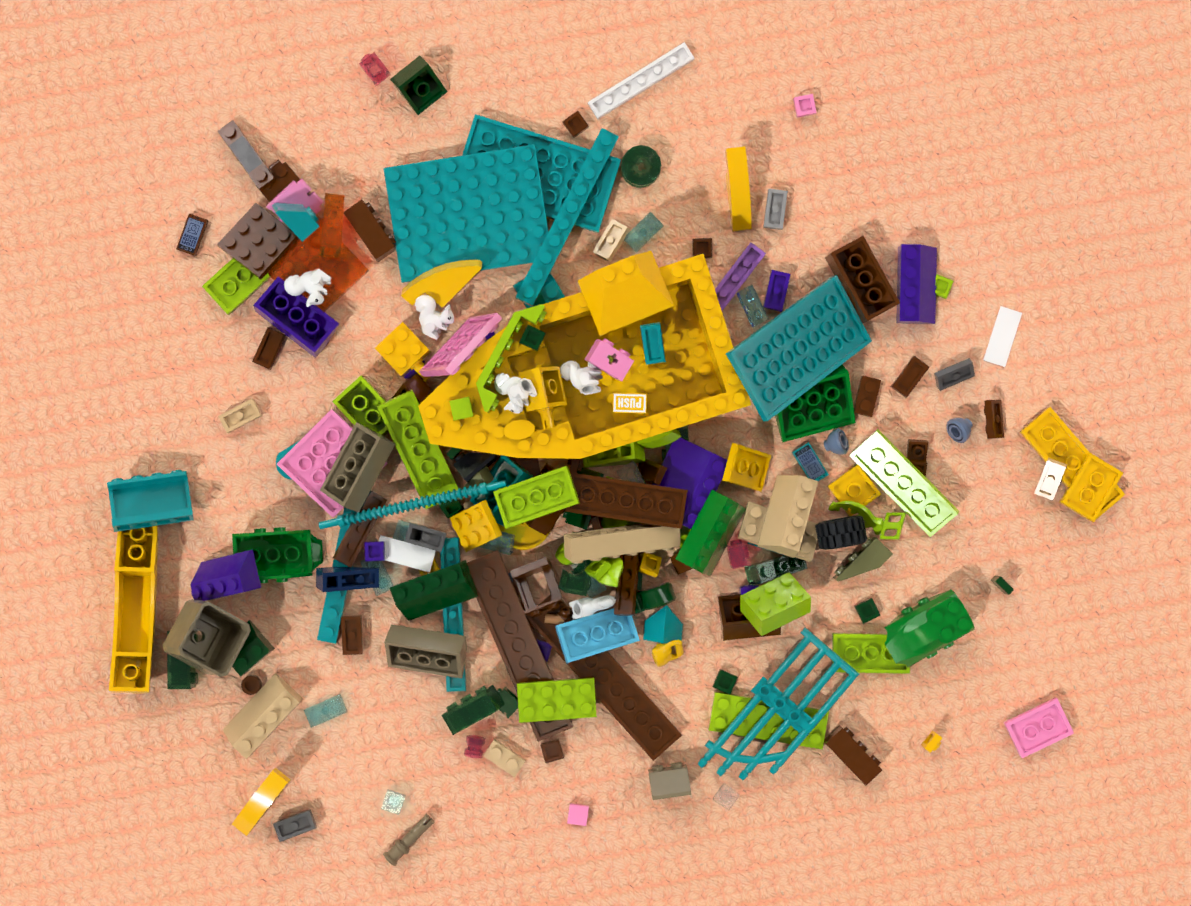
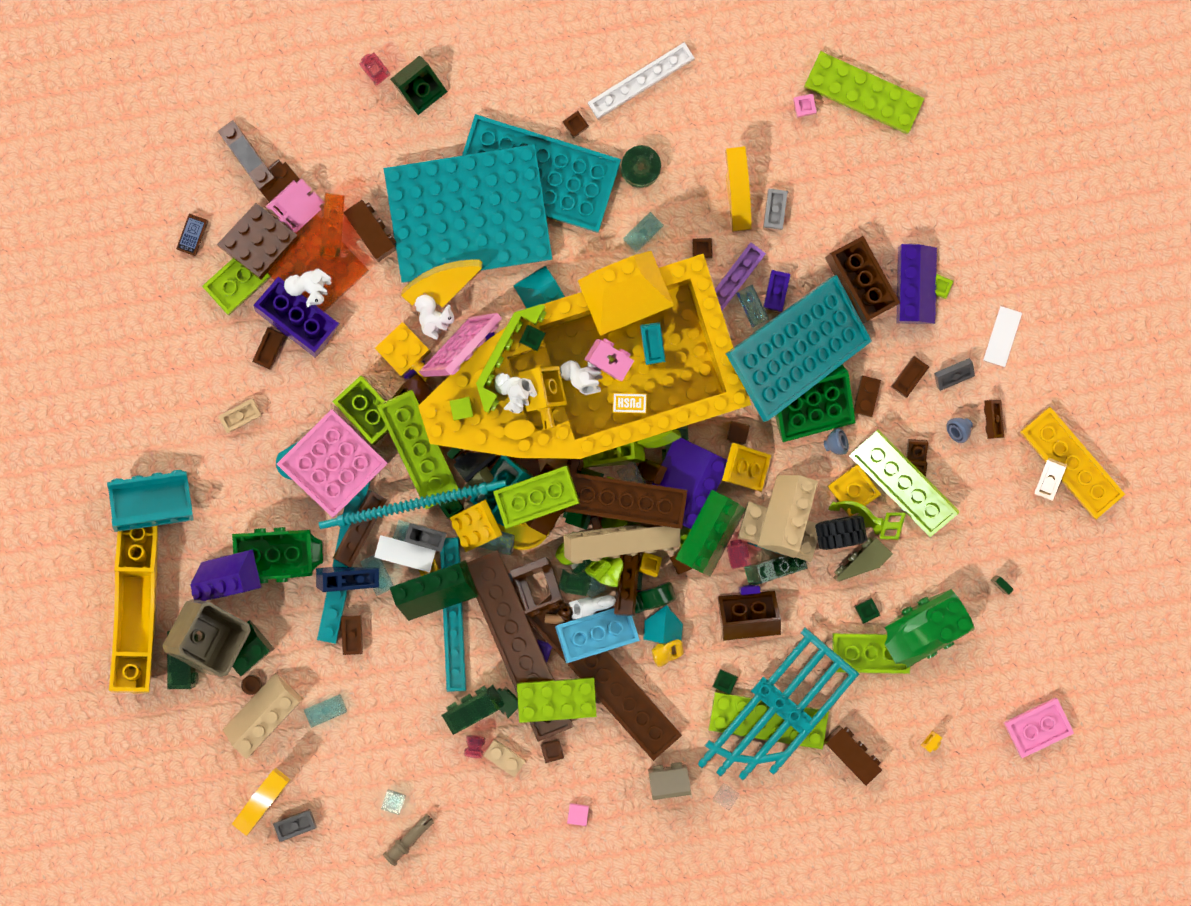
teal slope [272,203,320,242] -> none
dark tan slope [320,422,395,512] -> none
dark purple tile [364,541,385,562] -> none
dark tan slope [384,625,467,678] -> none
teal plate [515,128,619,307] -> none
tan plate [593,219,630,262] -> none
lime brick [740,572,811,636] -> none
tile [792,442,829,481] -> none
yellow tile [1059,453,1123,522] -> none
none -> reddish brown tile [727,421,750,444]
none -> lime plate [804,51,924,134]

